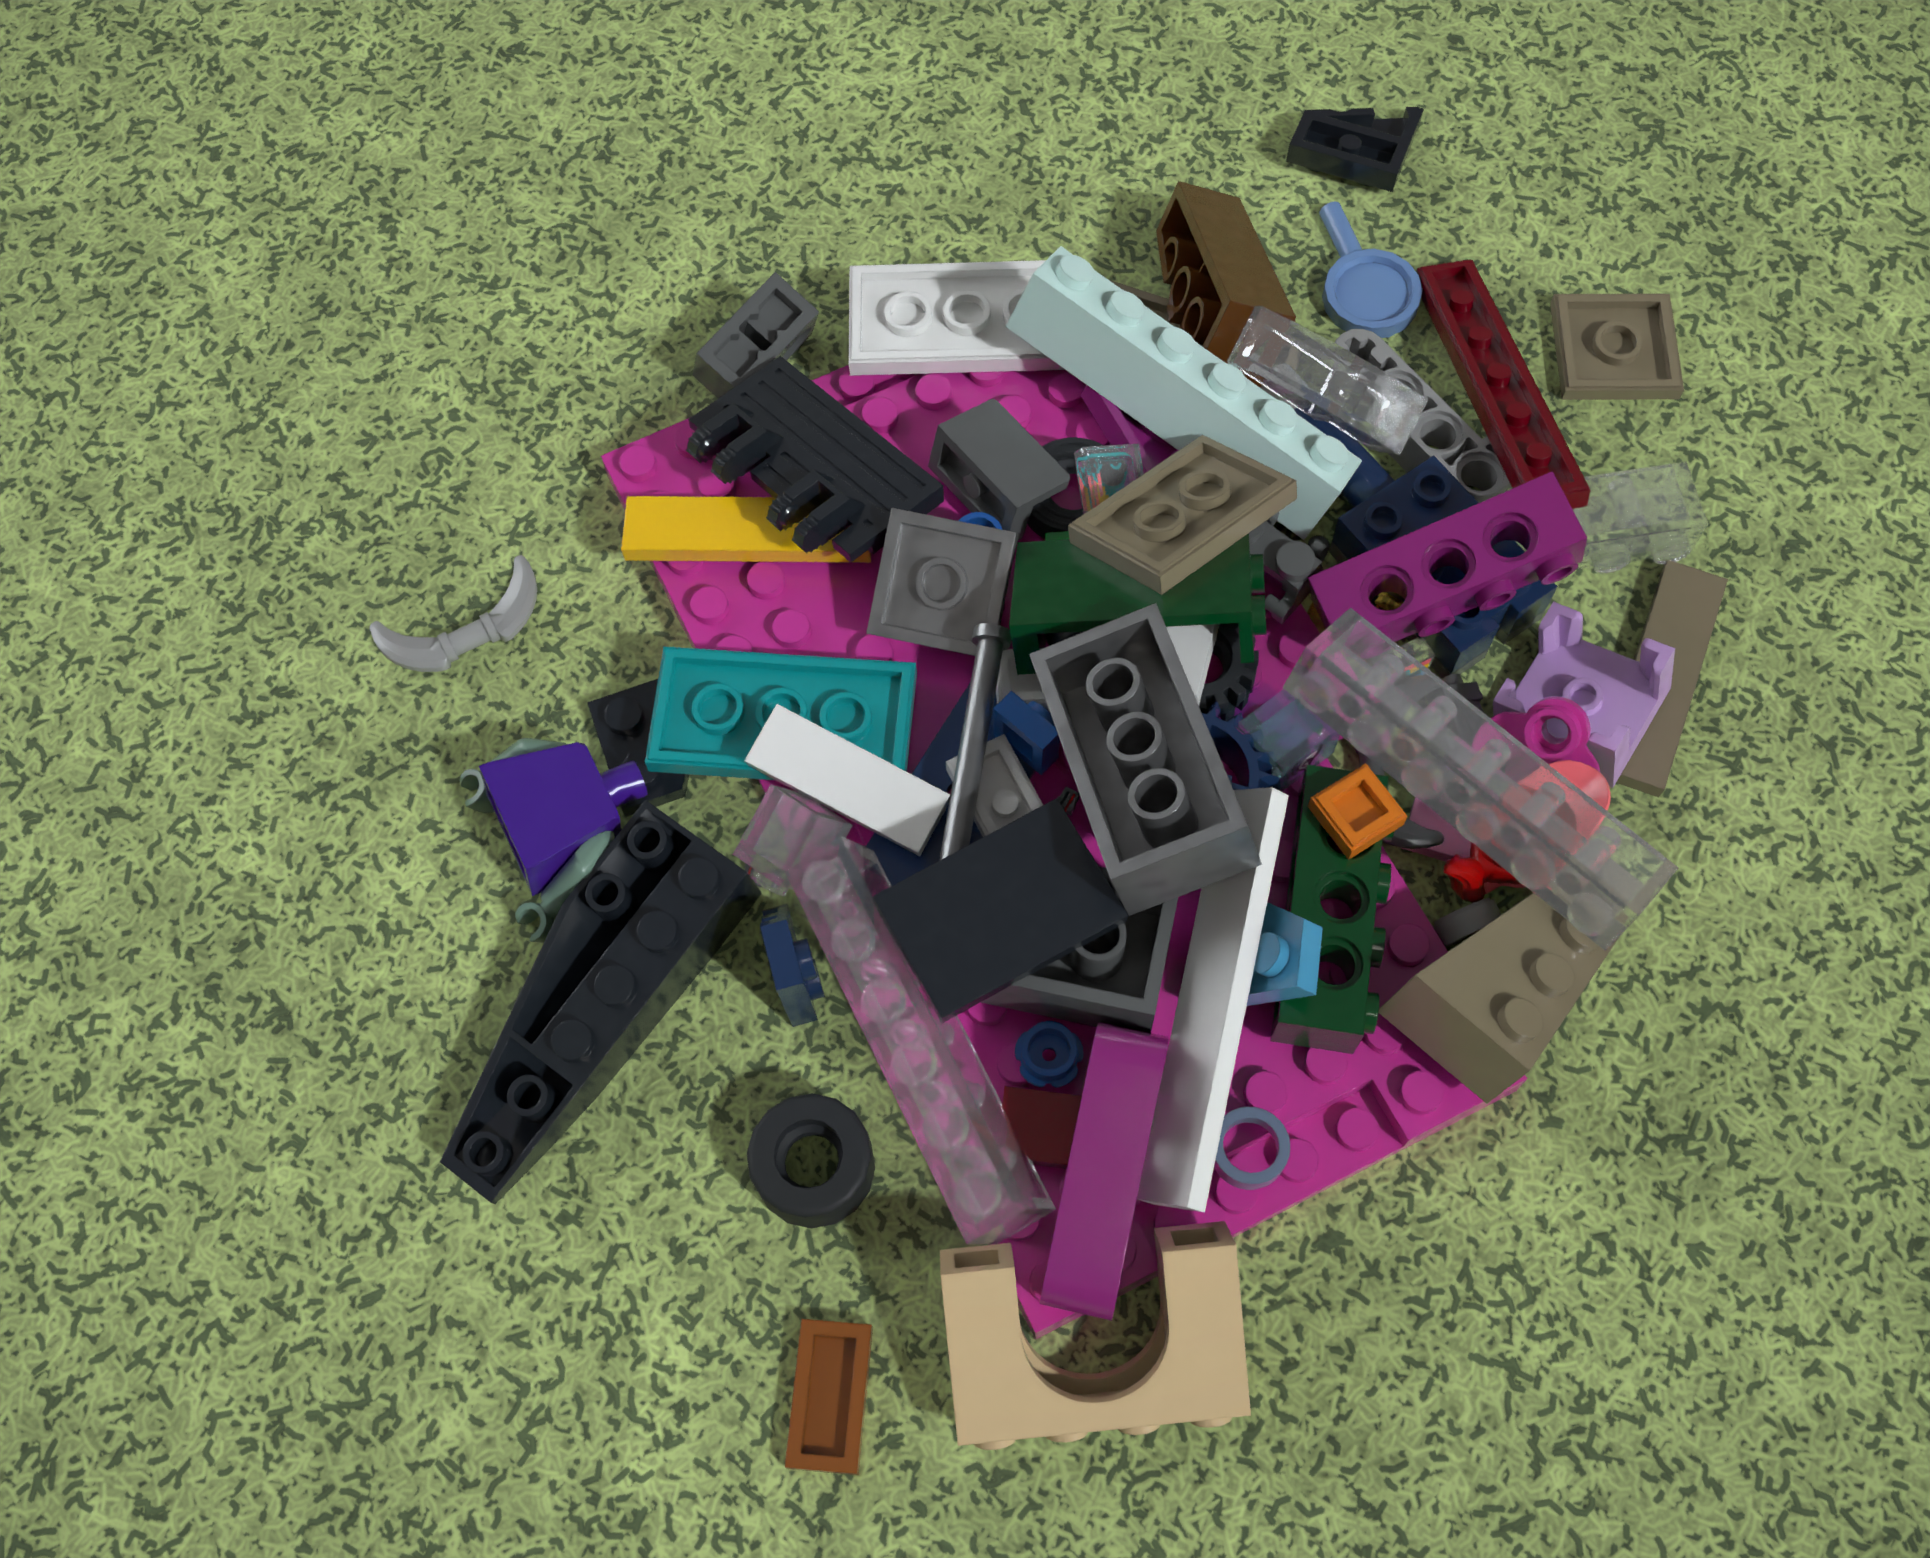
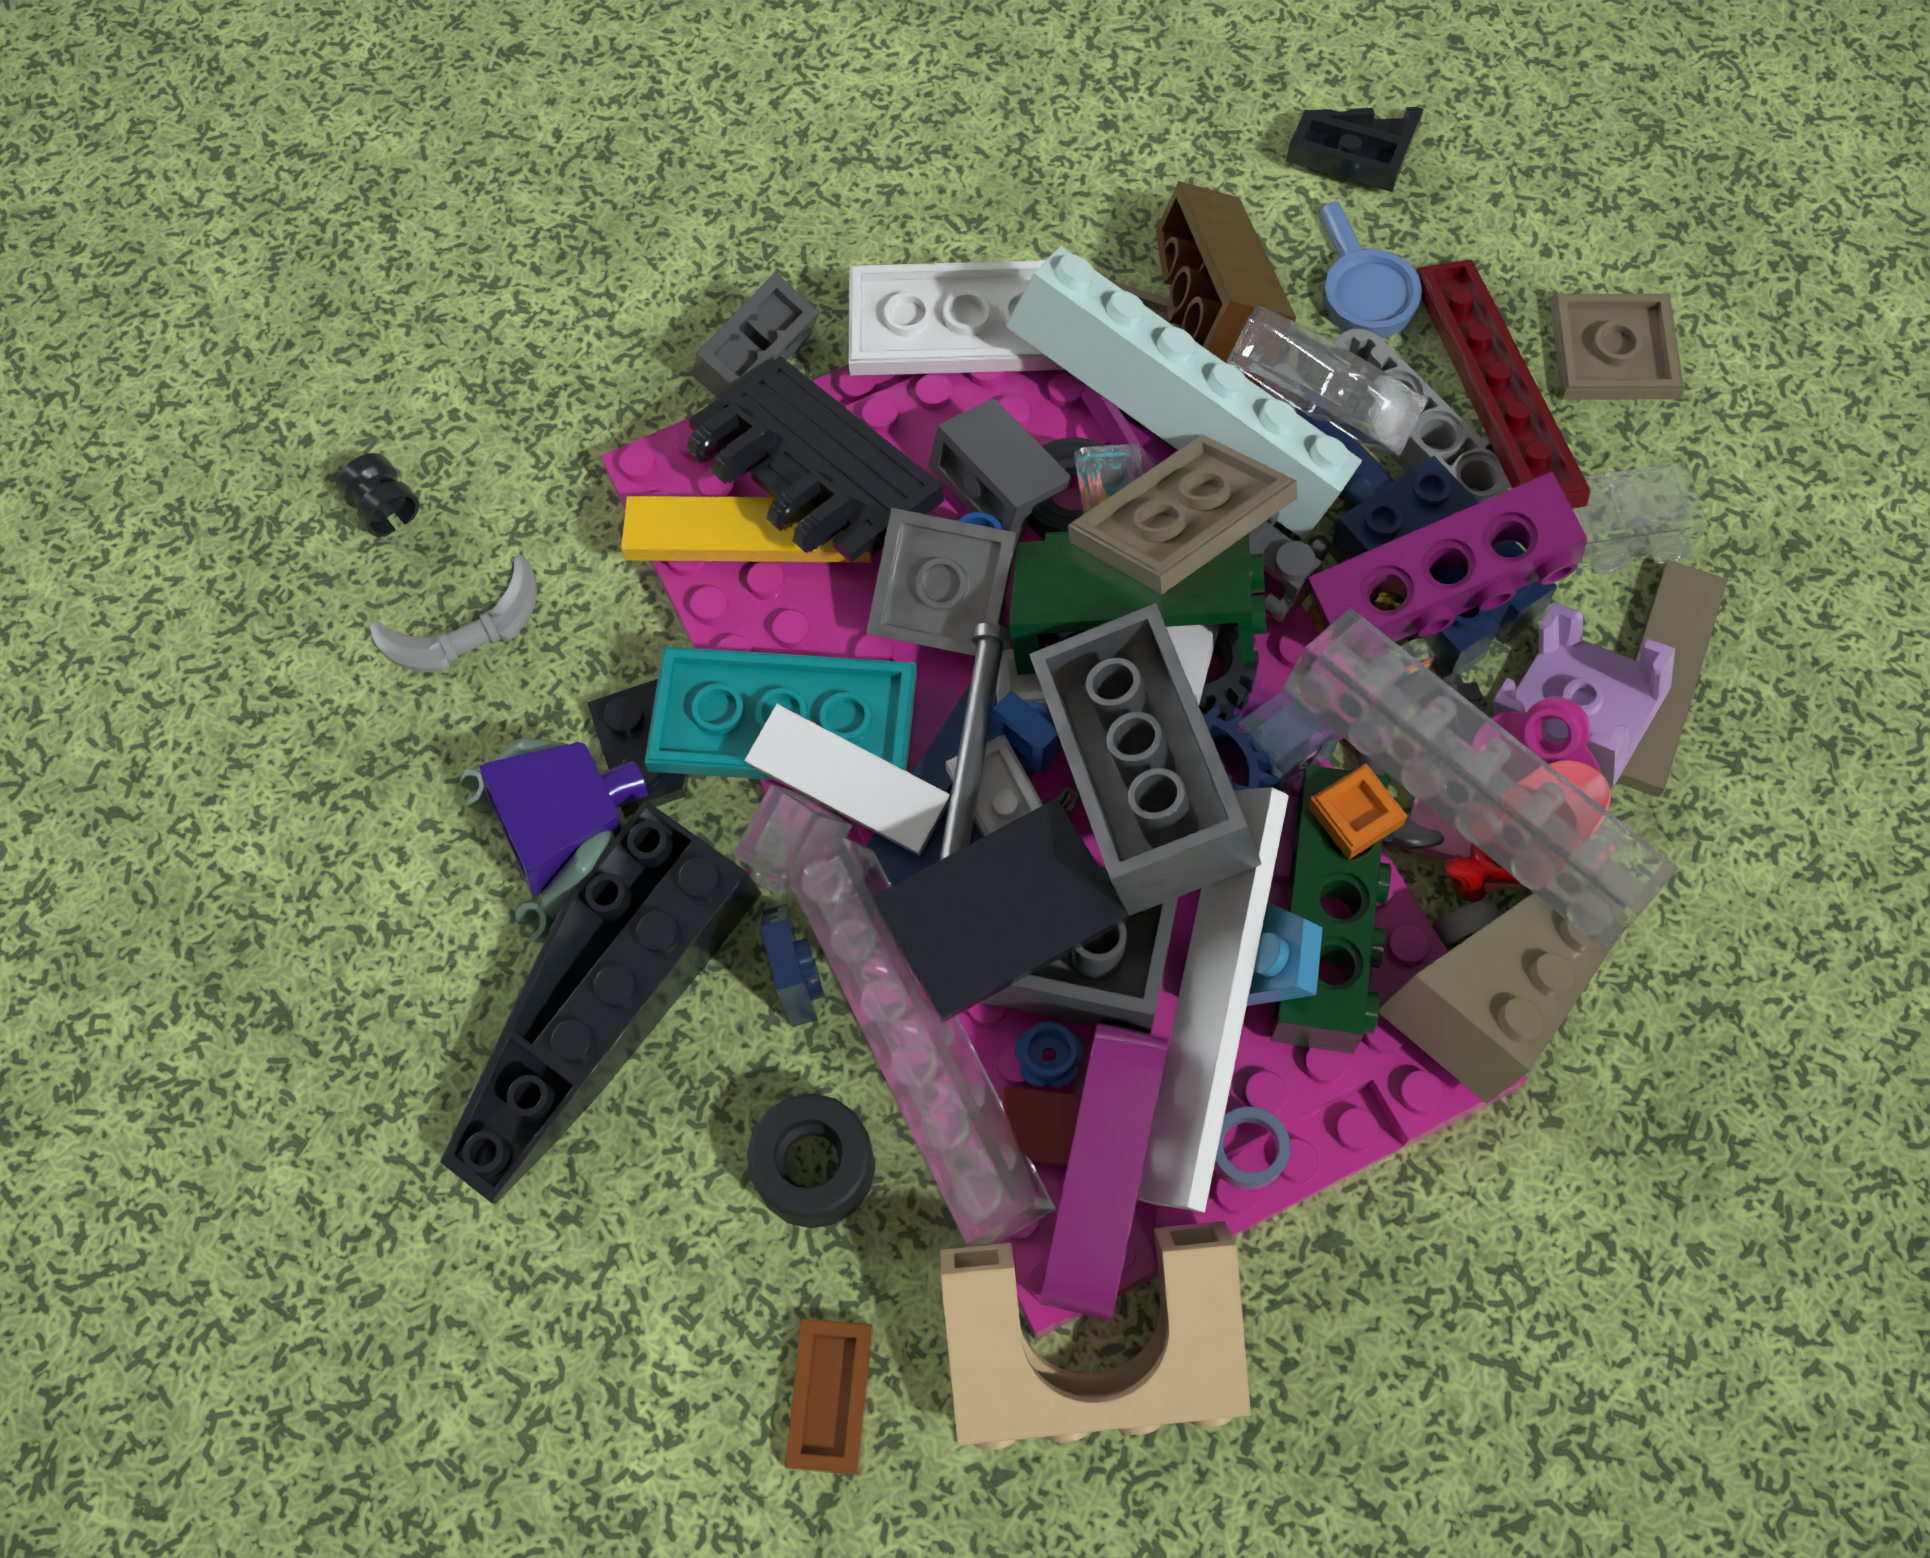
none -> black wheel [336,453,420,537]

